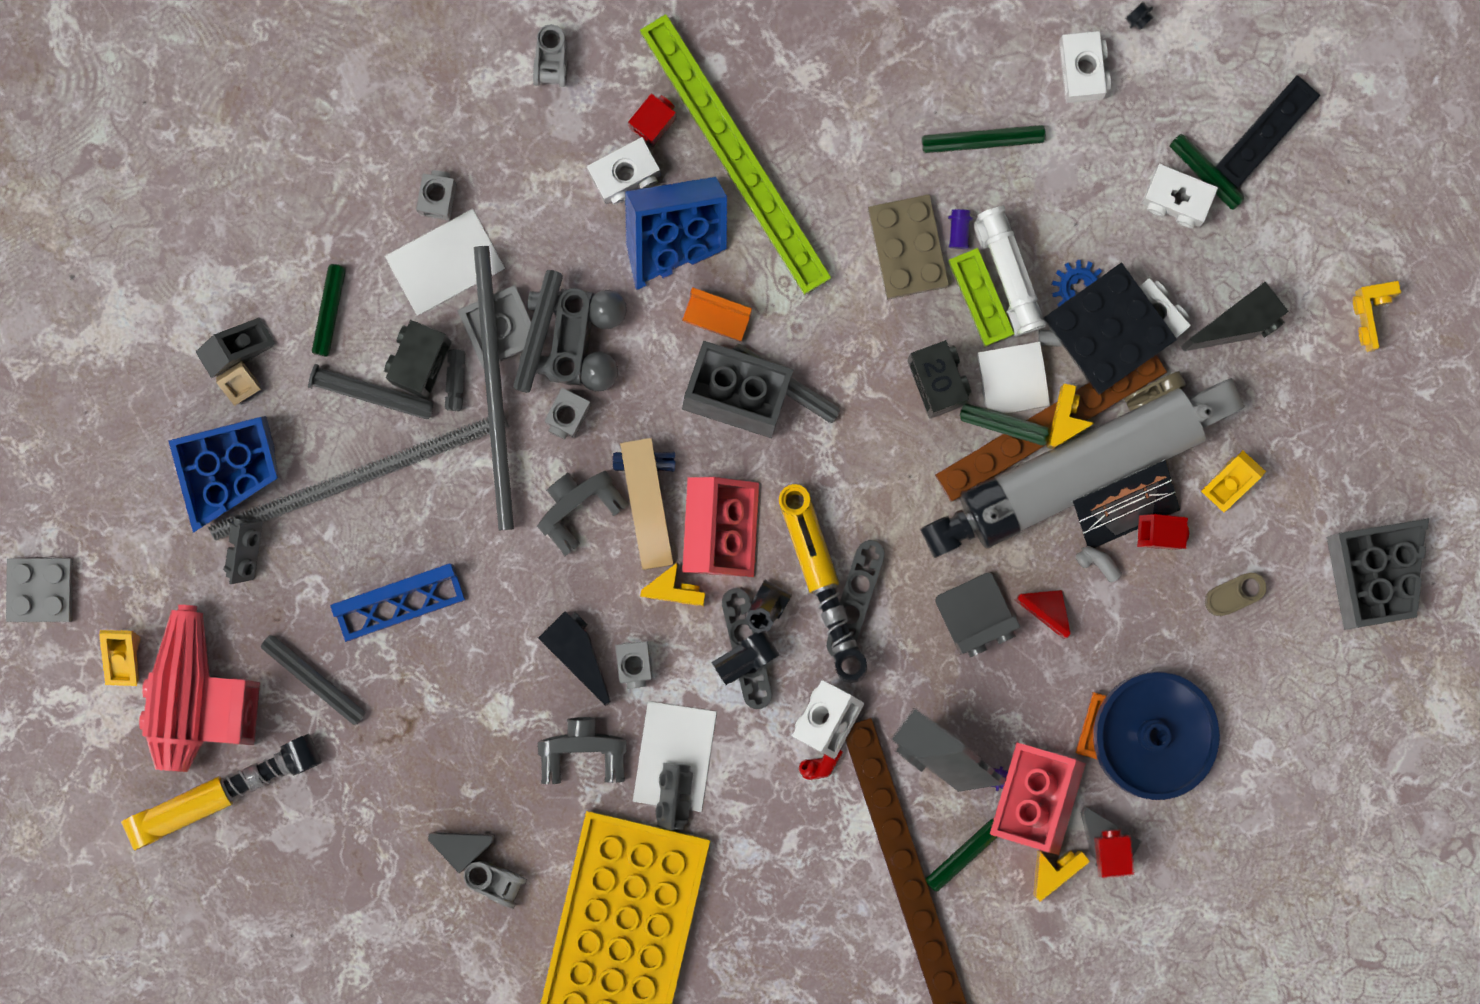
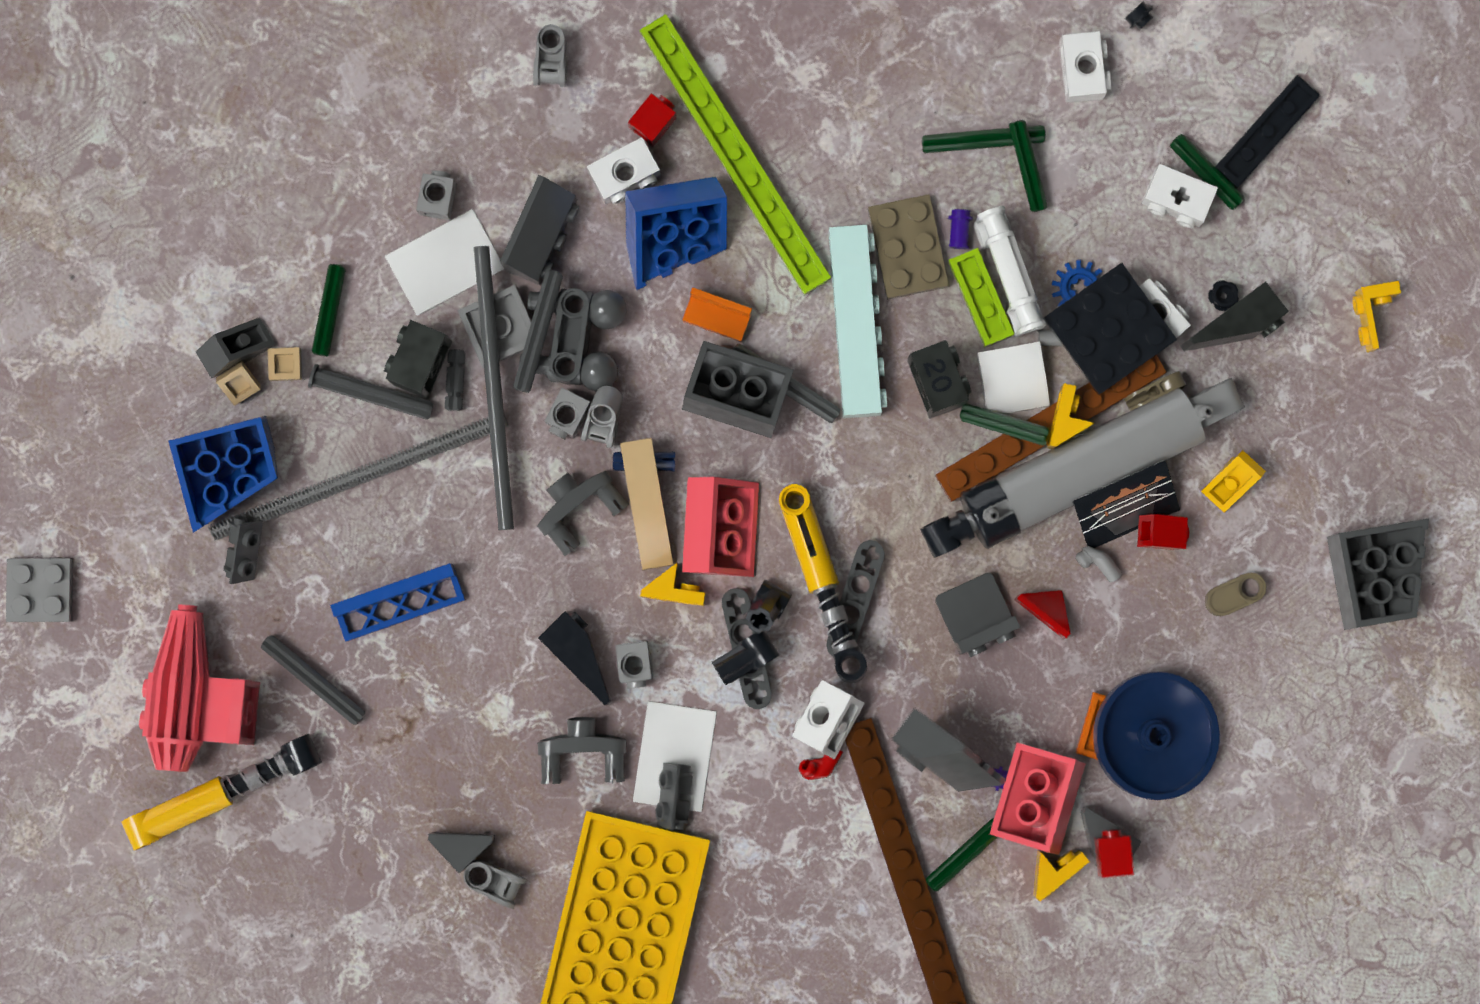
yellow slope [99,630,141,686] -> none
none -> tan plate [268,347,302,381]
none -> dark grey slope [500,175,580,286]
none -> light grey piece [581,386,623,448]
none -> light aqua brick [828,225,887,418]
none -> dark green axle [1009,120,1048,212]
none -> black plate [1208,280,1239,311]

